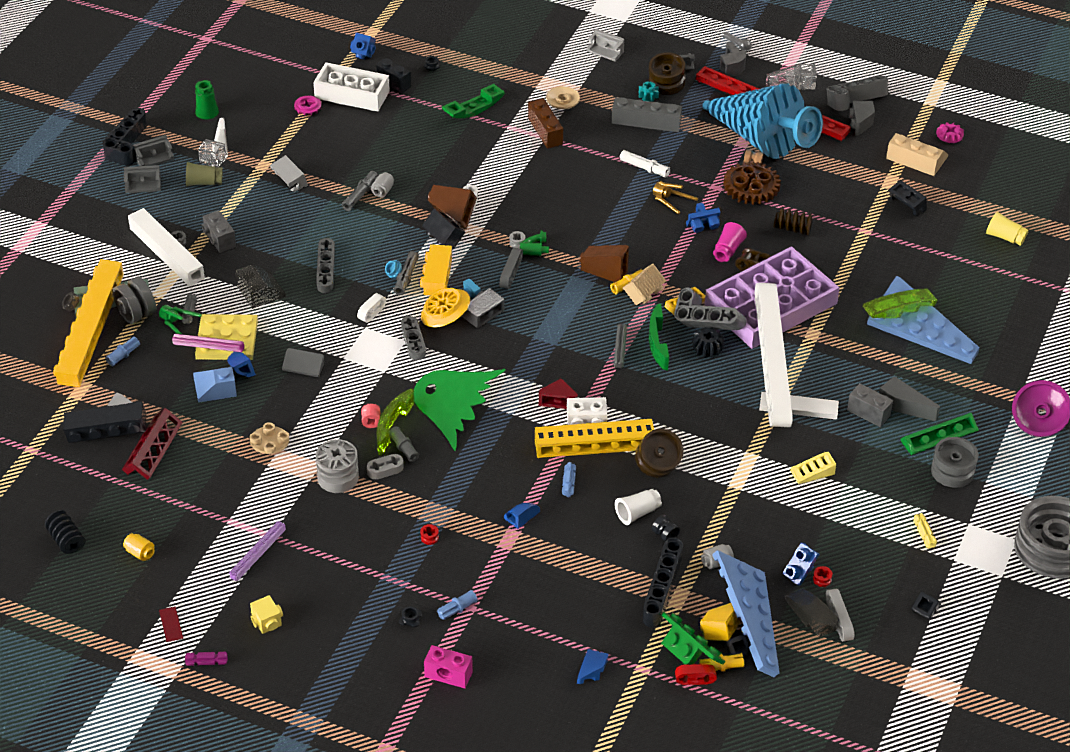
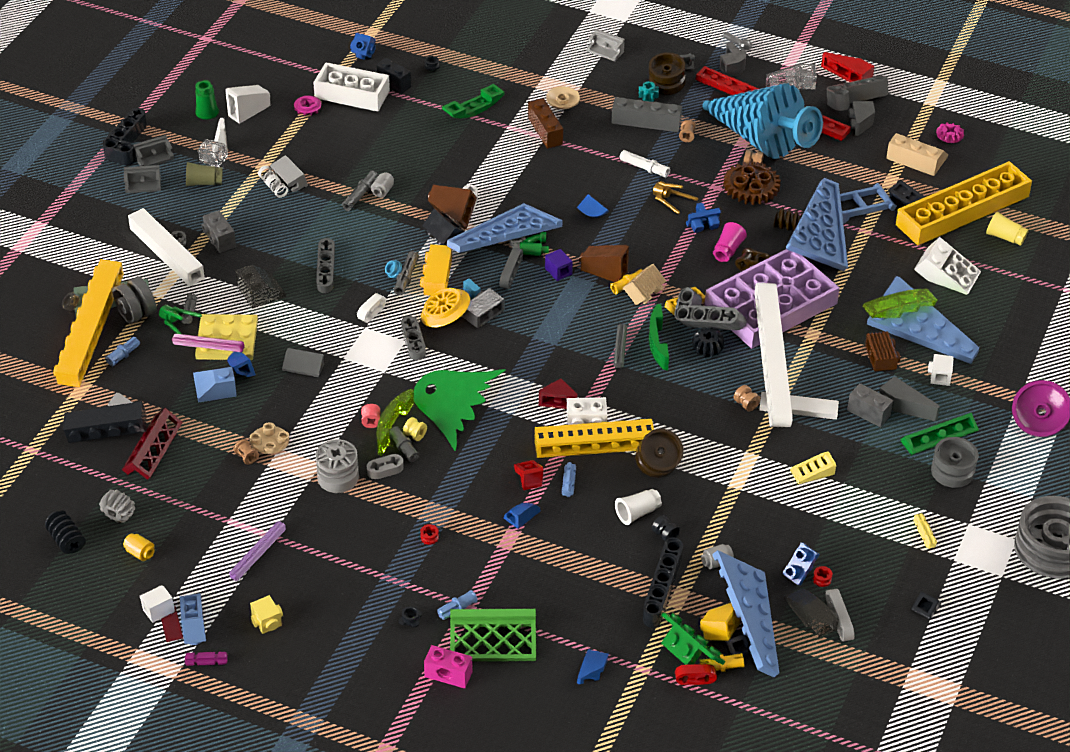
none -> light grey gear [99,489,136,523]
none -> white panel [140,585,175,623]
none -> medium blue slope [179,593,206,645]
none -> white slope [225,85,271,124]
none -> medium nougat bush [233,439,259,465]
none -> white piece [258,166,288,198]
none -> light yellow wheel [403,417,427,441]
none -> medium blue wing [447,203,562,252]
none -> bright green fence [450,609,536,661]
none -> red slope [514,460,544,490]
none -> dark purple brick [545,249,573,281]
none -> blue brick [577,194,609,218]
none -> medium nougat bush [679,120,696,142]
none -> medium nougat wheel [734,385,761,412]
none -> medium blue wing [786,178,848,271]
none -> red slope [821,52,874,82]
none -> medium blue piece [840,183,896,224]
none -> reddish brown brick [865,331,900,371]
none -> yellow brick [896,161,1032,245]
none -> white slope [914,237,981,295]
none -> white brick [928,354,953,386]

